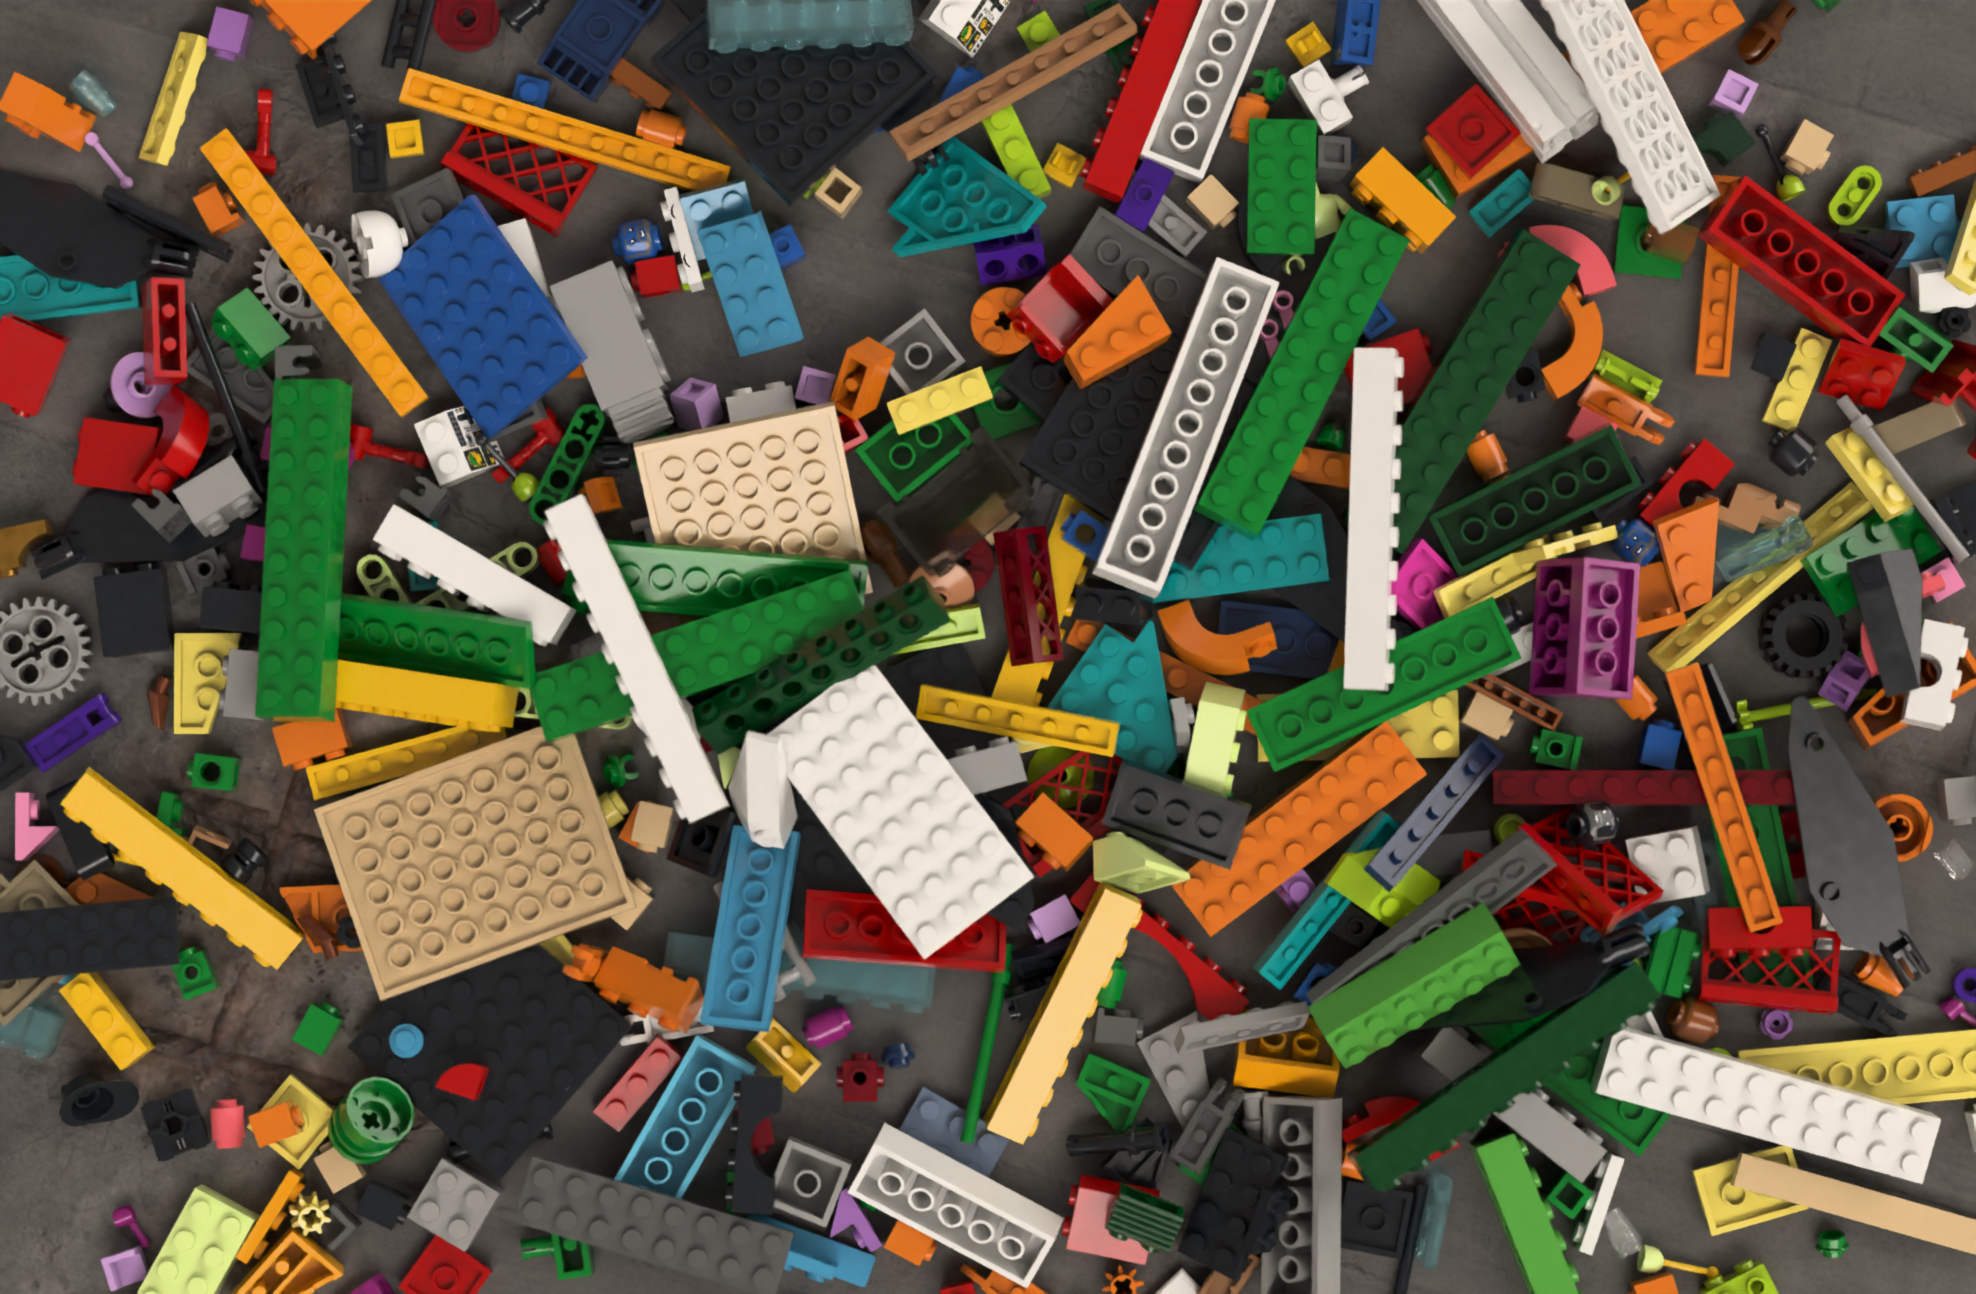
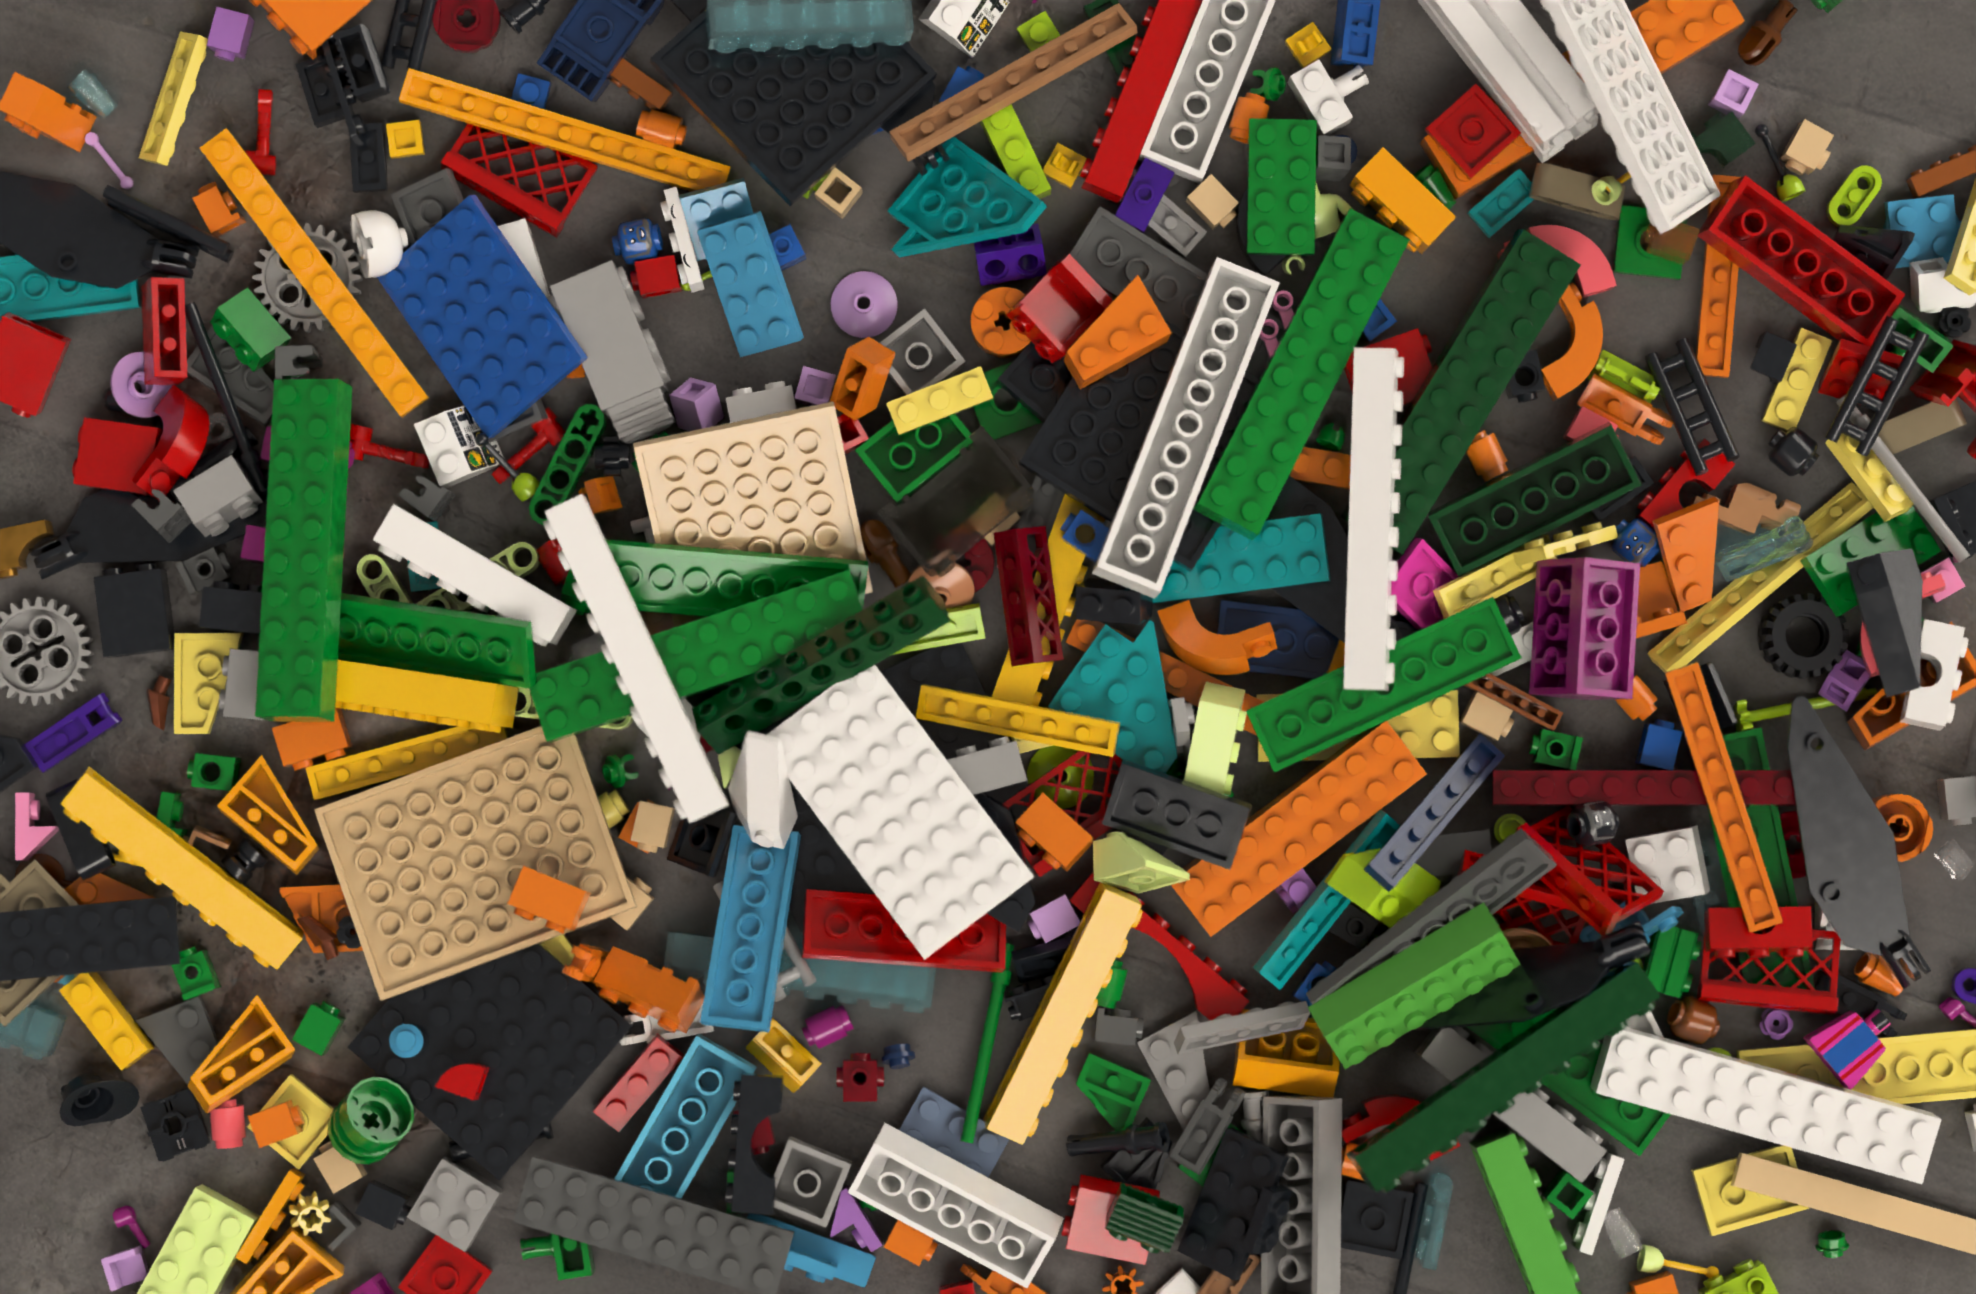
none -> dark grey wing [136,996,219,1084]
none -> light orange wedge [188,995,295,1113]
none -> light orange wedge [217,755,319,875]
none -> black brick [332,24,391,103]
none -> orange brick [507,866,590,934]
none -> lavender dish [831,271,897,338]
none -> black bar [1645,338,1740,476]
none -> torso [1803,1009,1890,1090]
none -> black bar [1825,315,1930,457]

